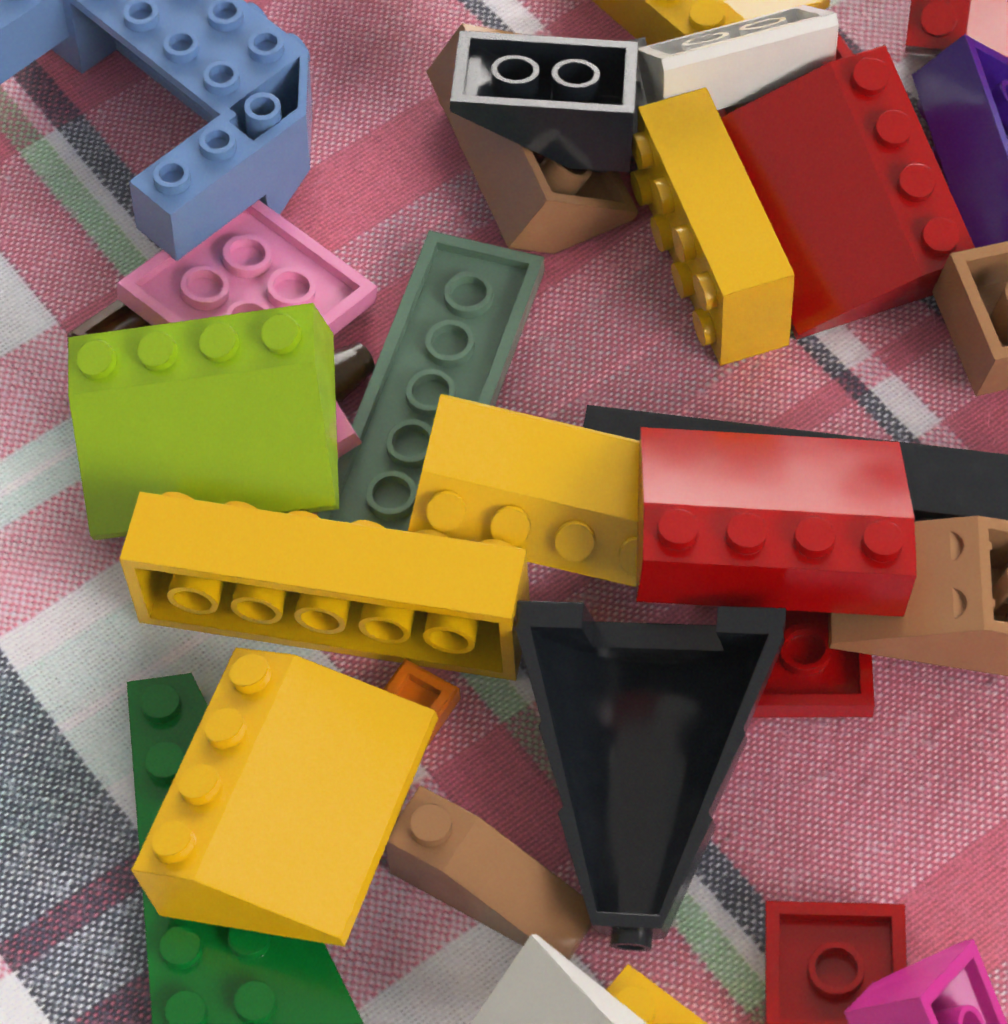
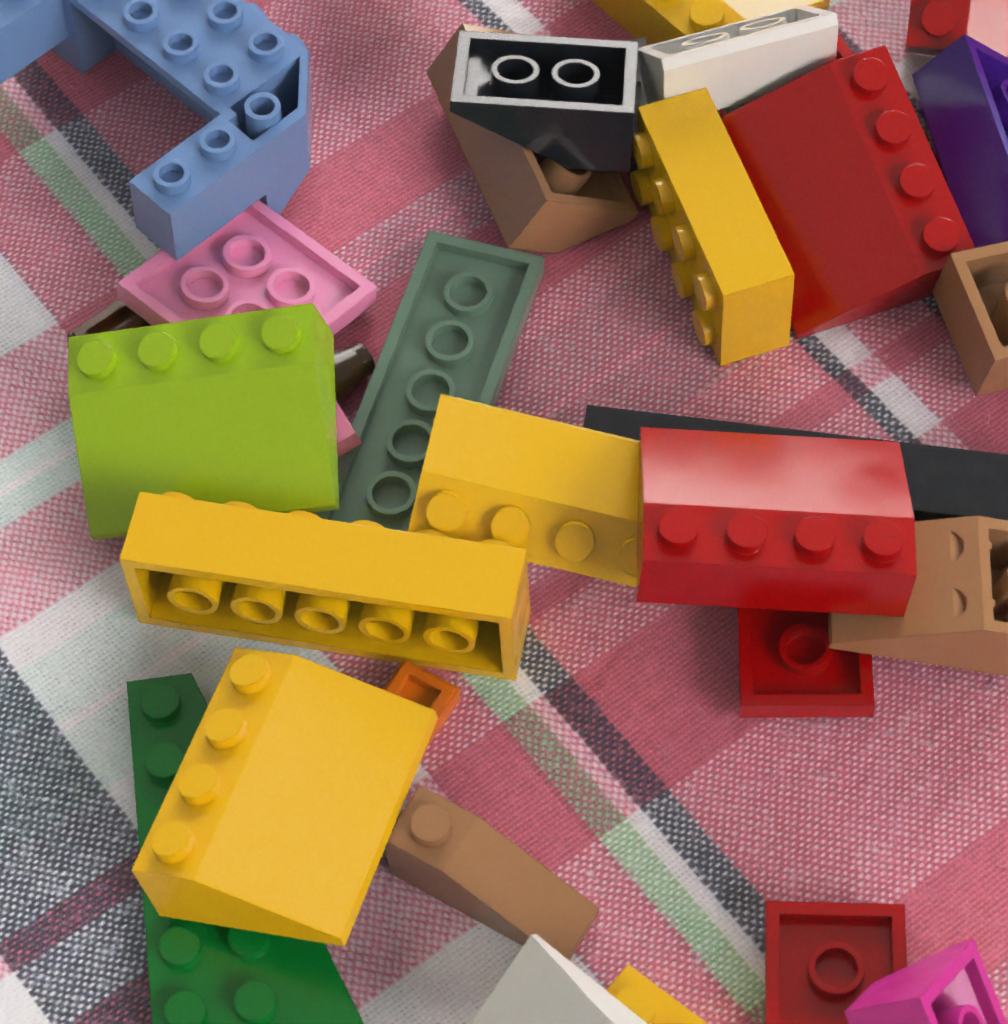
black cone [515,601,786,951] -> none

